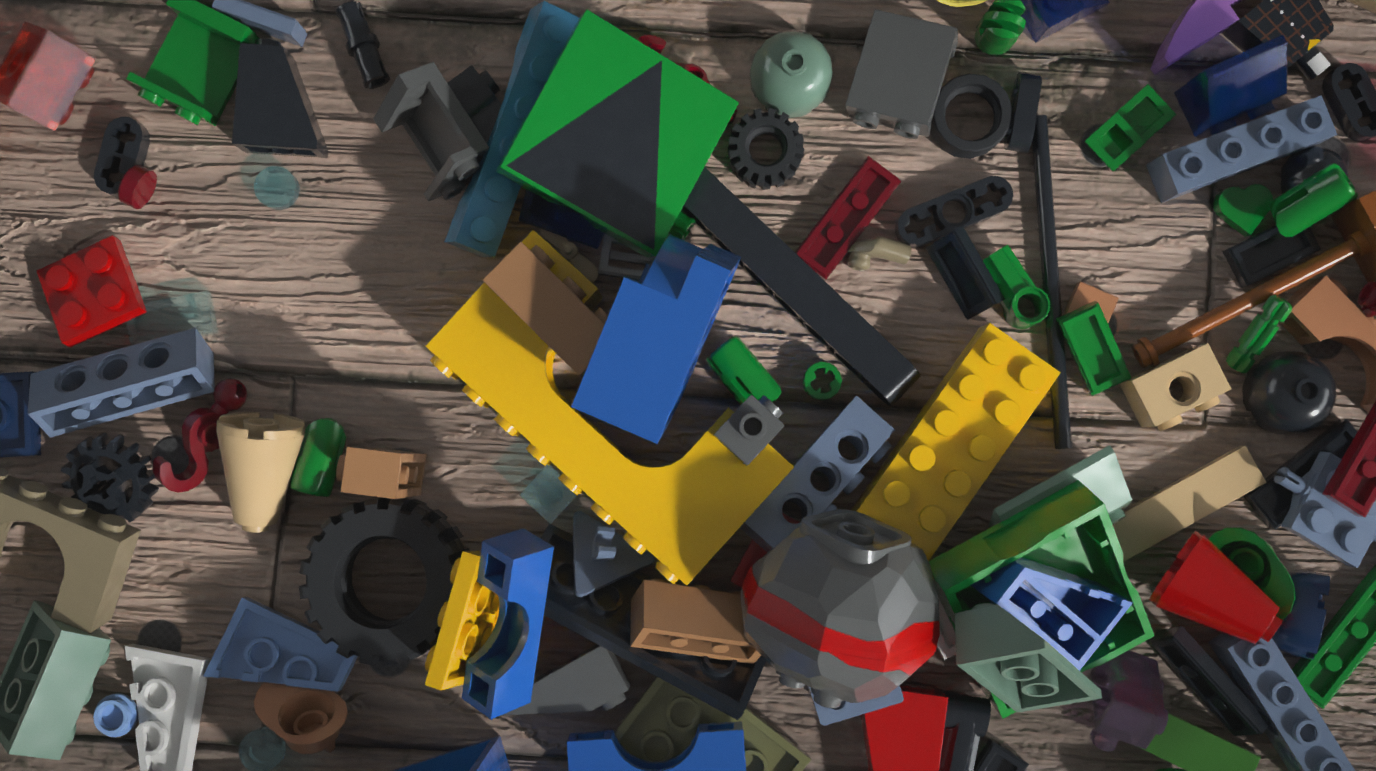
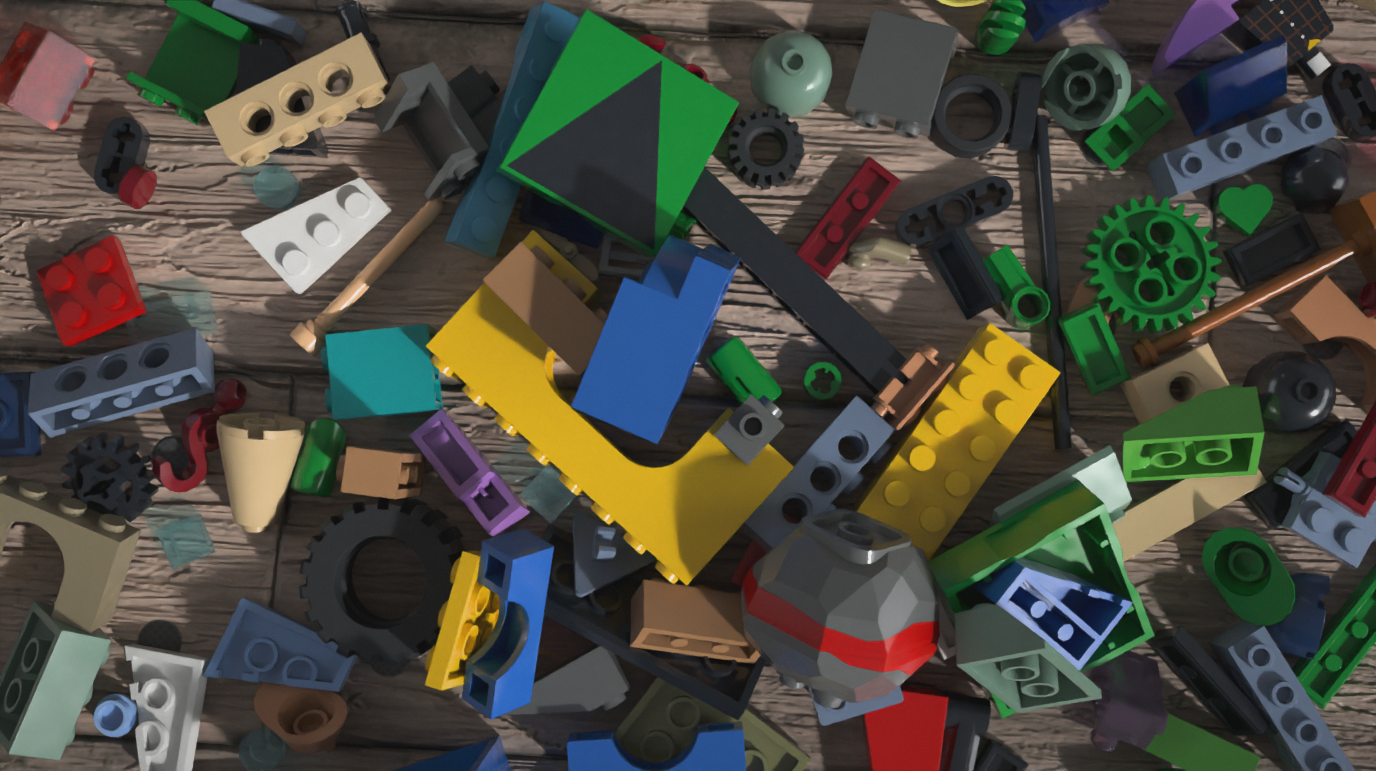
red cone [1149,530,1283,644] -> none
green axle [1226,295,1292,373] -> none
green arm [1269,163,1358,237] -> none
none -> clear light blue tile [156,514,216,570]
none -> tan brick [204,33,391,167]
none -> white wing [240,177,392,295]
none -> light nougat piece [289,198,444,357]
none -> teal brick [321,324,443,421]
none -> medium lavender slope [409,408,530,537]
none -> nougat hinge [870,343,955,431]
none -> sand green cylinder [1042,43,1131,131]
none -> green gear [1080,195,1222,333]
none -> bright green slope [1122,385,1265,482]

